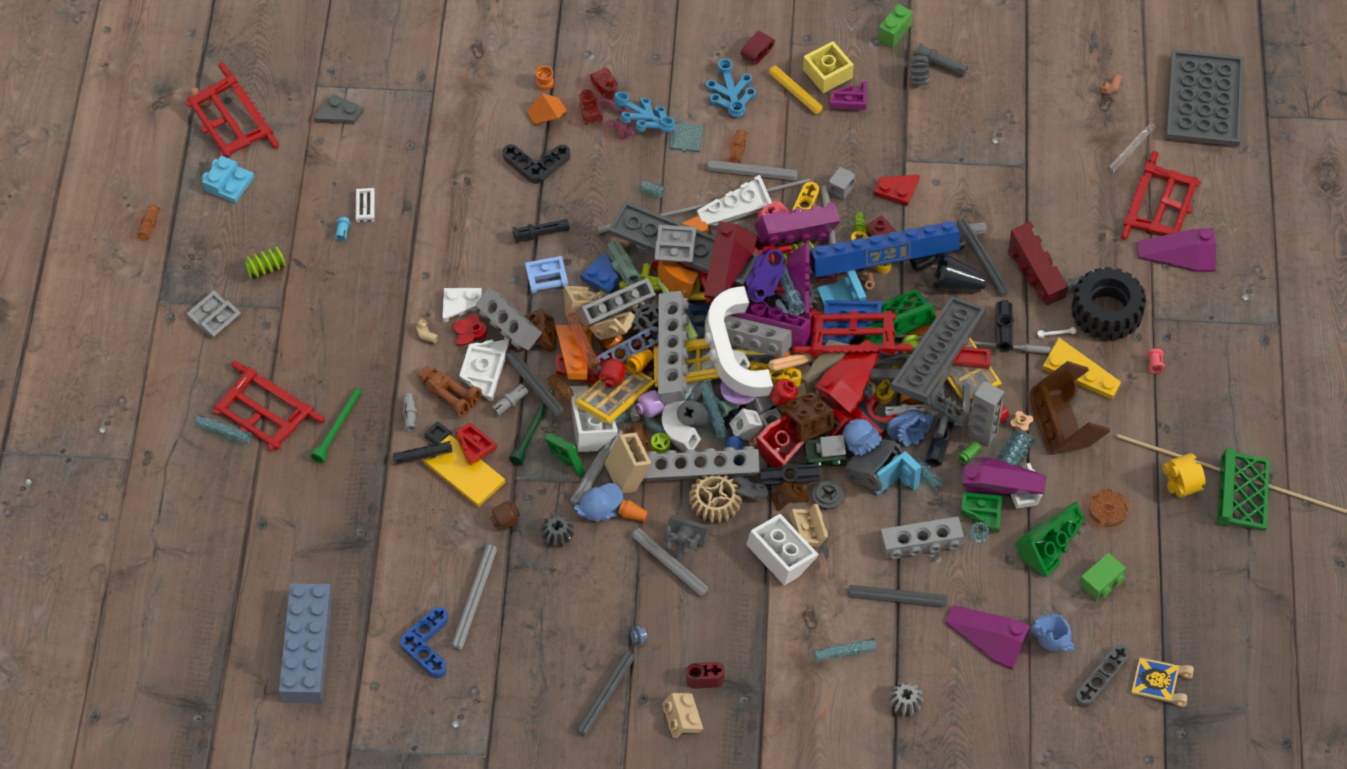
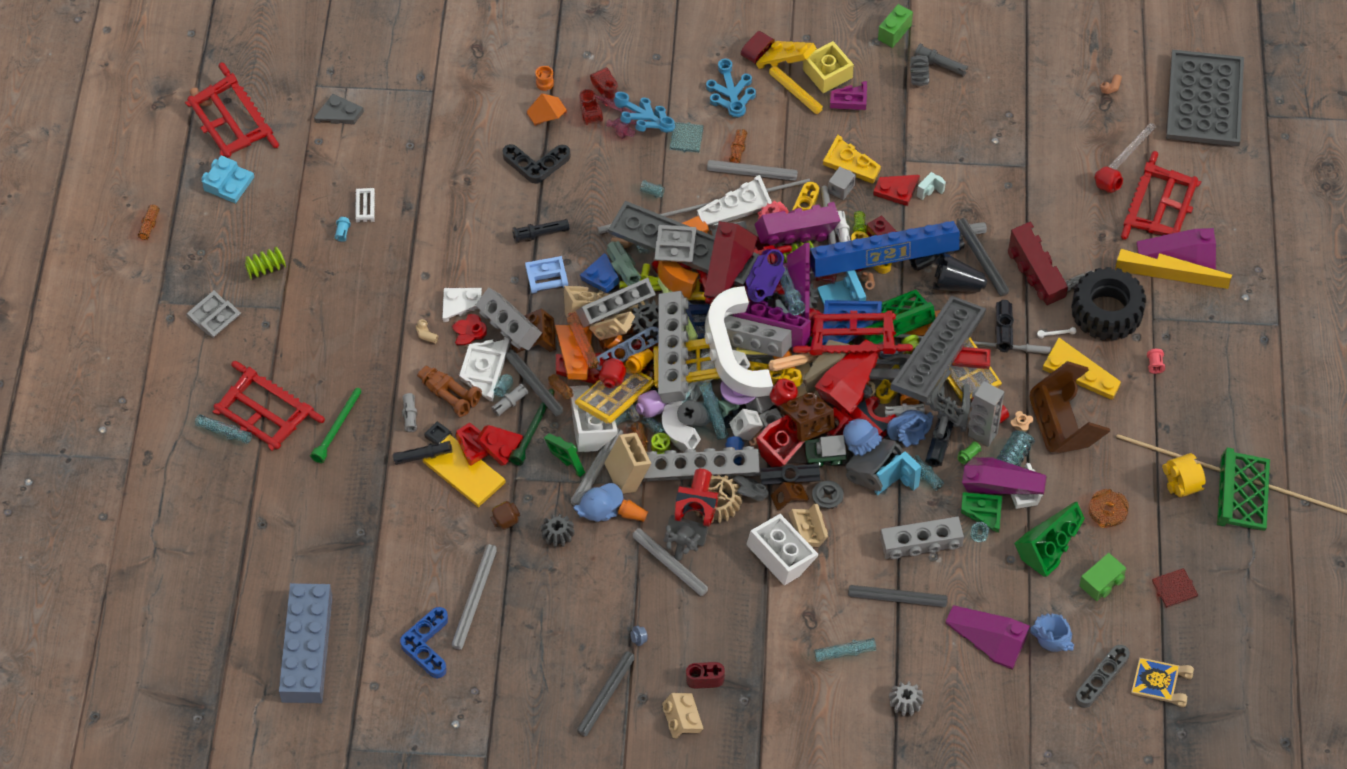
none -> red wing [475,425,524,466]
none -> clear light blue pin [493,374,513,397]
none -> red connector [675,468,719,527]
none -> yellow wing [756,41,817,69]
none -> yellow wing [823,135,881,183]
none -> white pin [835,211,851,242]
none -> light aqua bracket [917,172,946,200]
none -> red head [1094,166,1123,193]
none -> yellow slope [1115,249,1232,289]
none -> clear red piece [1152,568,1198,608]

